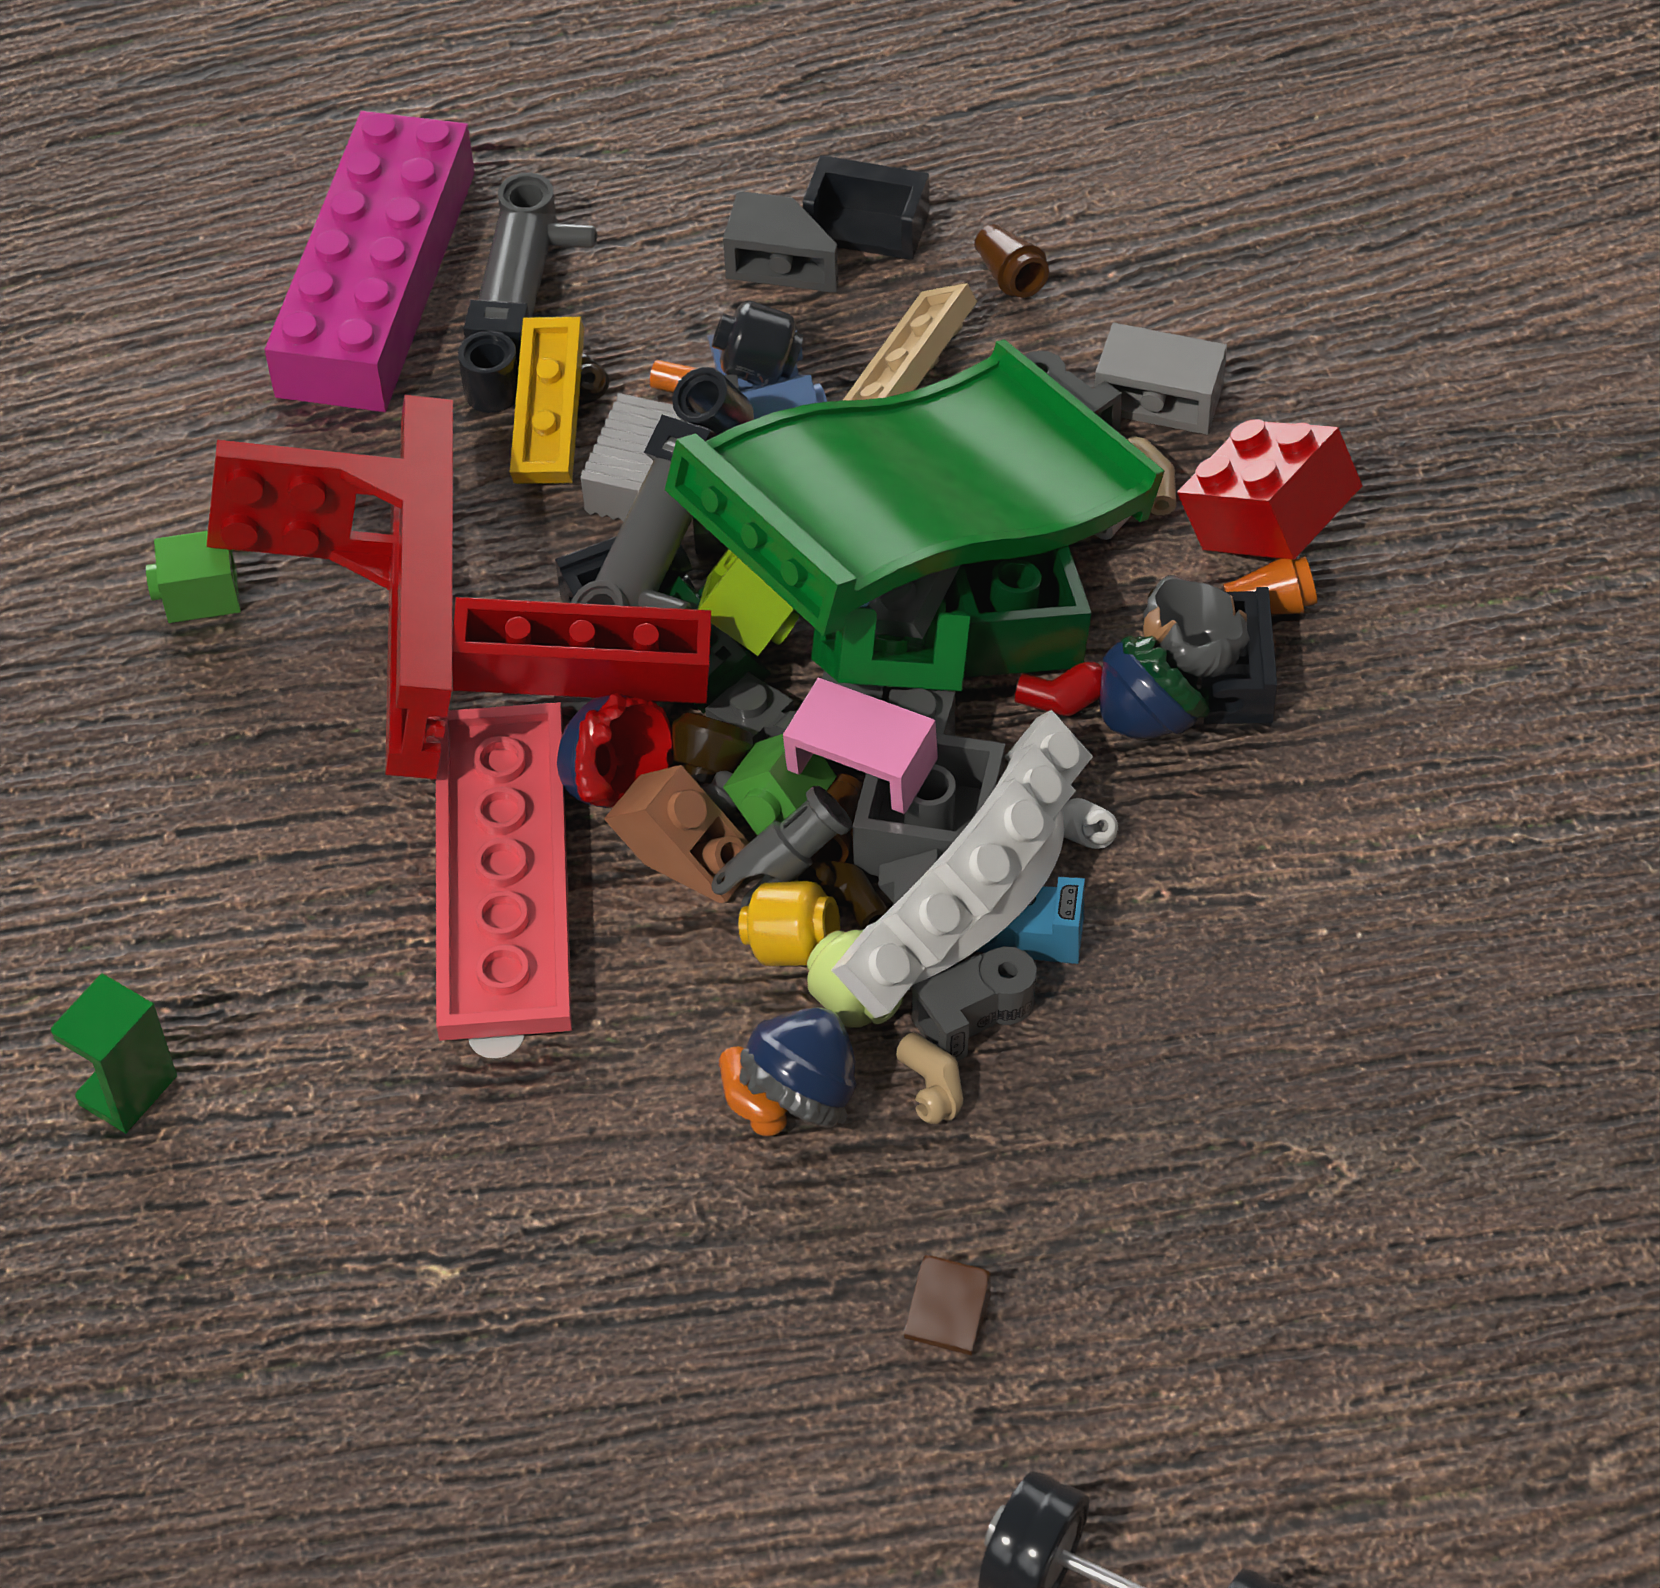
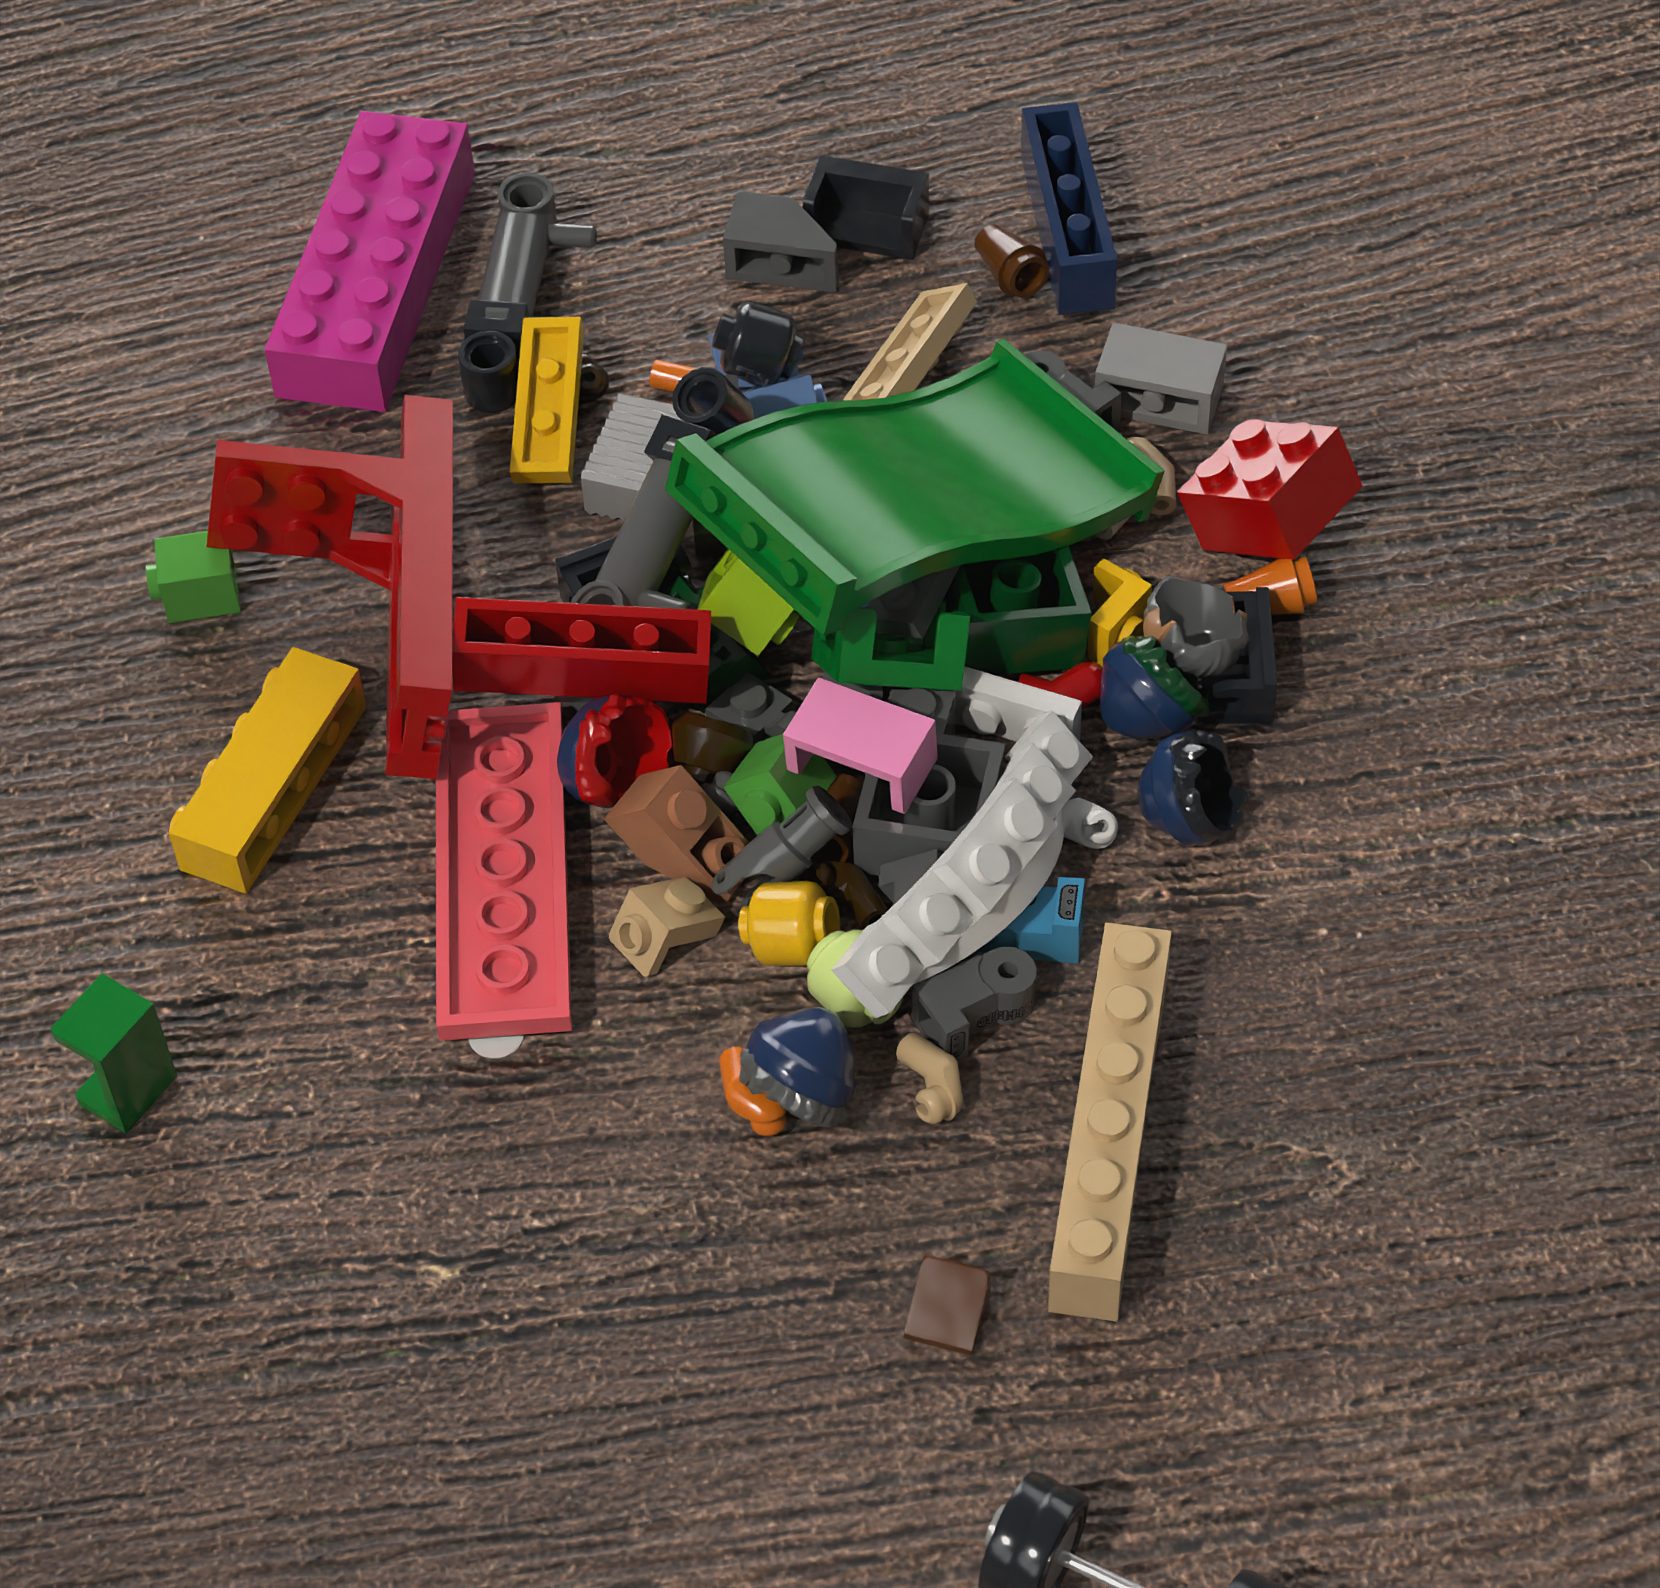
none -> yellow brick [169,647,367,894]
none -> tan bracket [609,876,725,977]
none -> white plate [954,667,1082,742]
none -> dark blue brick [1021,102,1117,315]
none -> tan arch [1048,922,1172,1322]
none -> yellow bracket [1087,559,1152,667]
none -> black hair [1137,730,1249,845]

